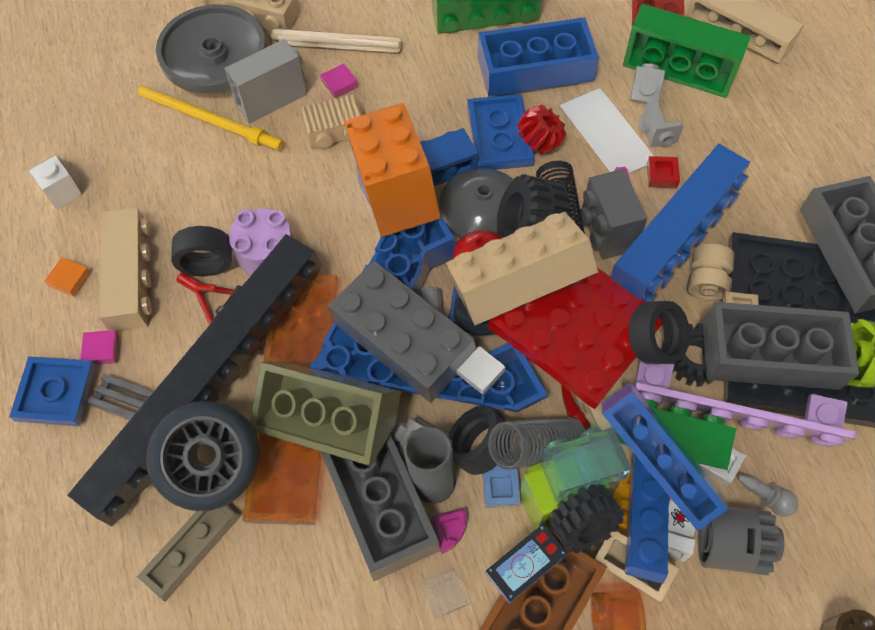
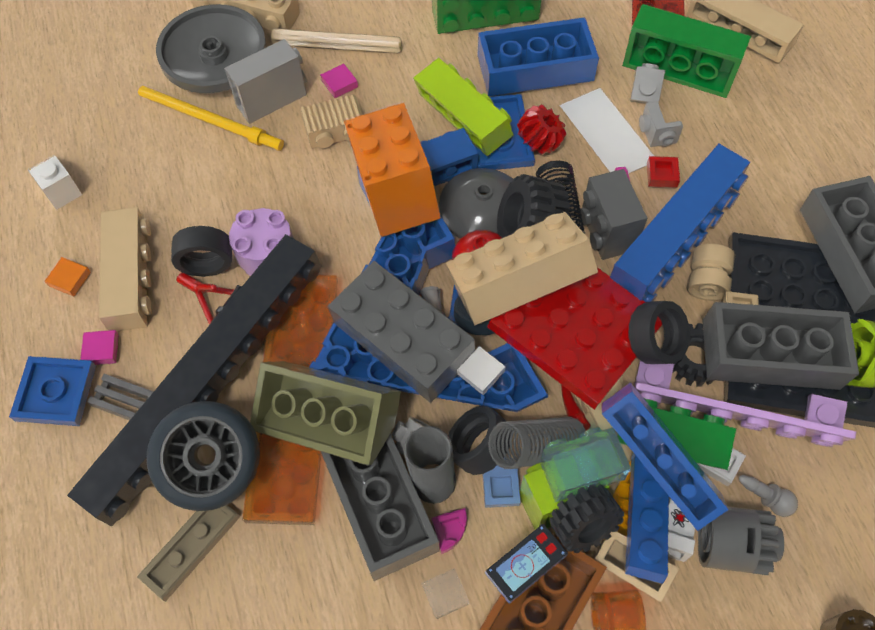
none -> lime brick [413,58,513,156]

